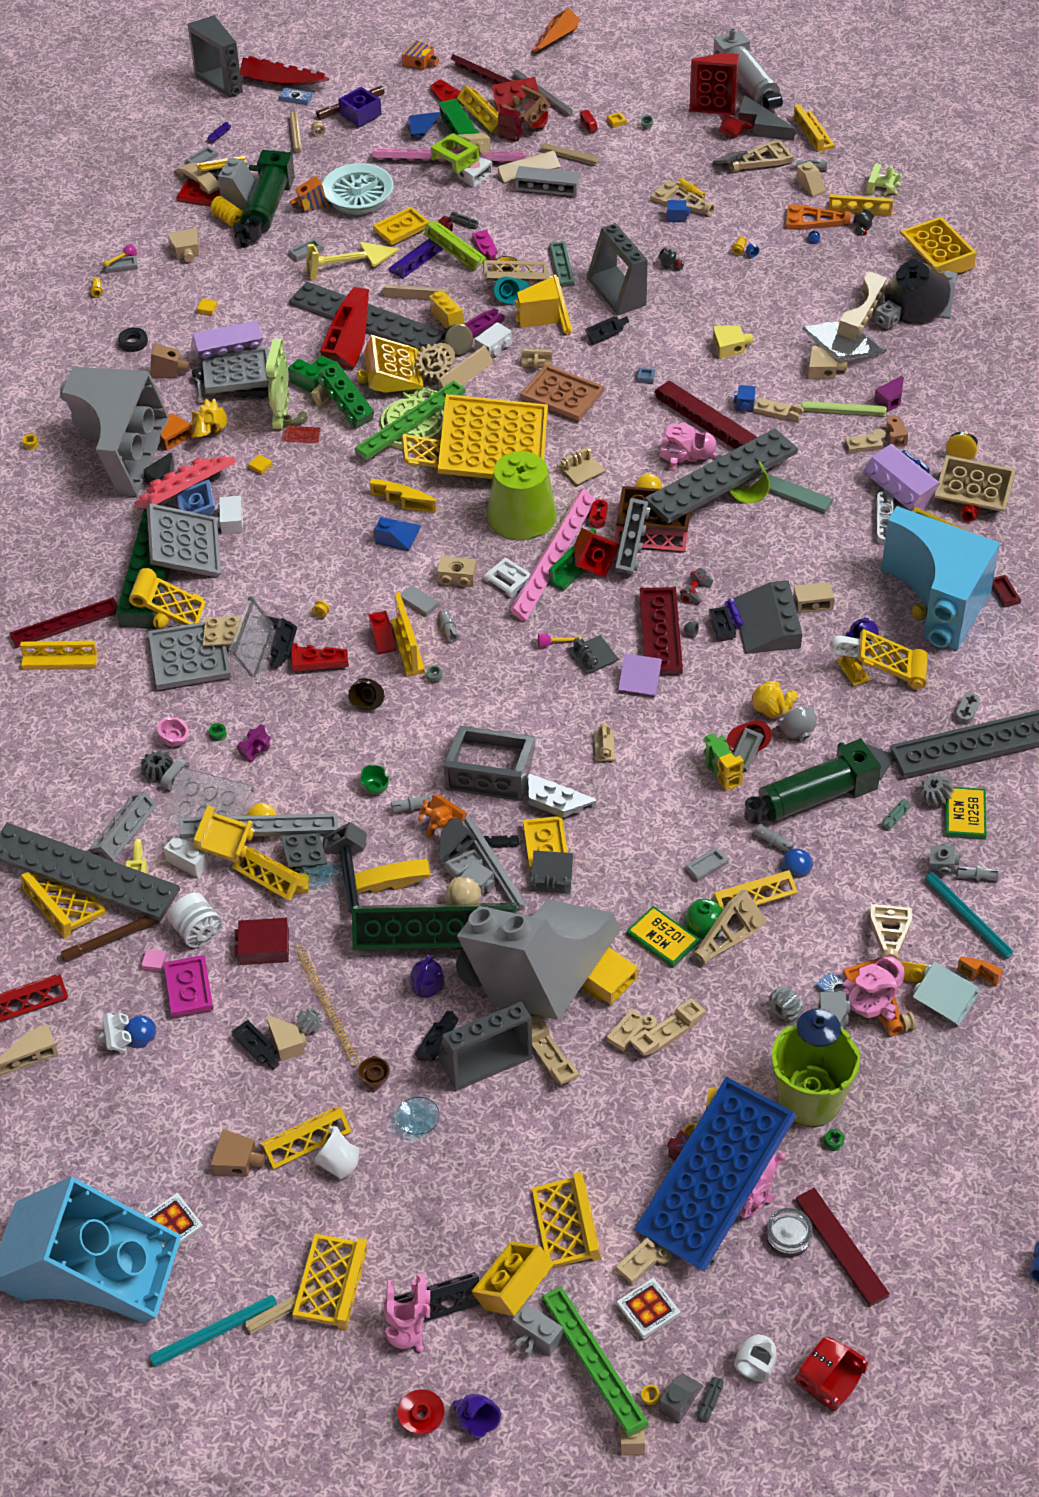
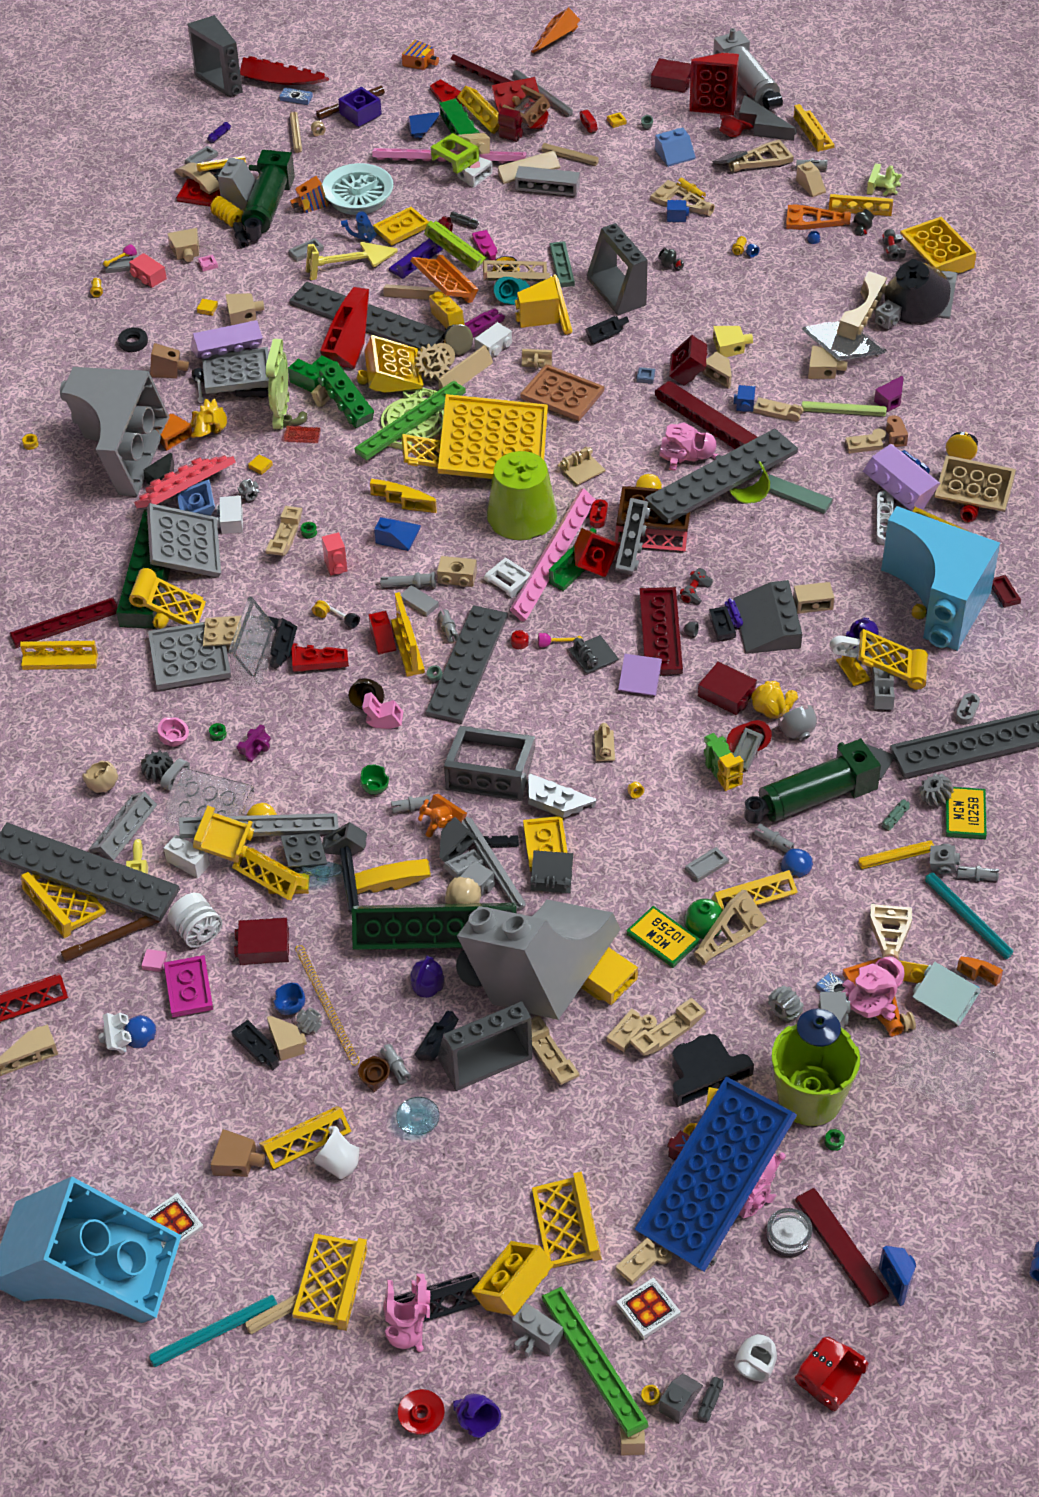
none -> tan hair [82,761,118,793]
none -> coral brick [129,253,167,288]
none -> bright pink tile [198,254,218,272]
none -> tan torso [225,293,265,325]
none -> light grey gear [237,479,260,501]
none -> tan slope [266,506,302,556]
none -> blue hair [274,982,306,1015]
none -> green bush [301,522,317,539]
none -> coral brick [322,532,348,576]
none -> black hinge [326,602,360,629]
none -> blue helmet [341,212,377,243]
none -> bright pink brick [362,692,404,729]
none -> light grey pin [380,571,436,589]
none -> light grey pin [380,1044,411,1084]
none -> orange fence [410,255,478,303]
none -> dark grey plate [426,605,508,724]
none -> red piece [511,630,529,650]
none -> yellow hinge [627,781,644,799]
none -> dark red brick [651,58,691,93]
none -> medium blue slope [655,128,696,167]
none -> dark red brick [669,335,708,386]
none -> black brick [672,1034,754,1107]
none -> dark red brick [698,661,757,715]
none -> tan slope [703,352,732,389]
none -> yellow axle [858,840,934,869]
none -> light grey slope [872,661,895,710]
none -> blue slope [879,1246,916,1306]
none -> dark grey piece [882,229,906,260]

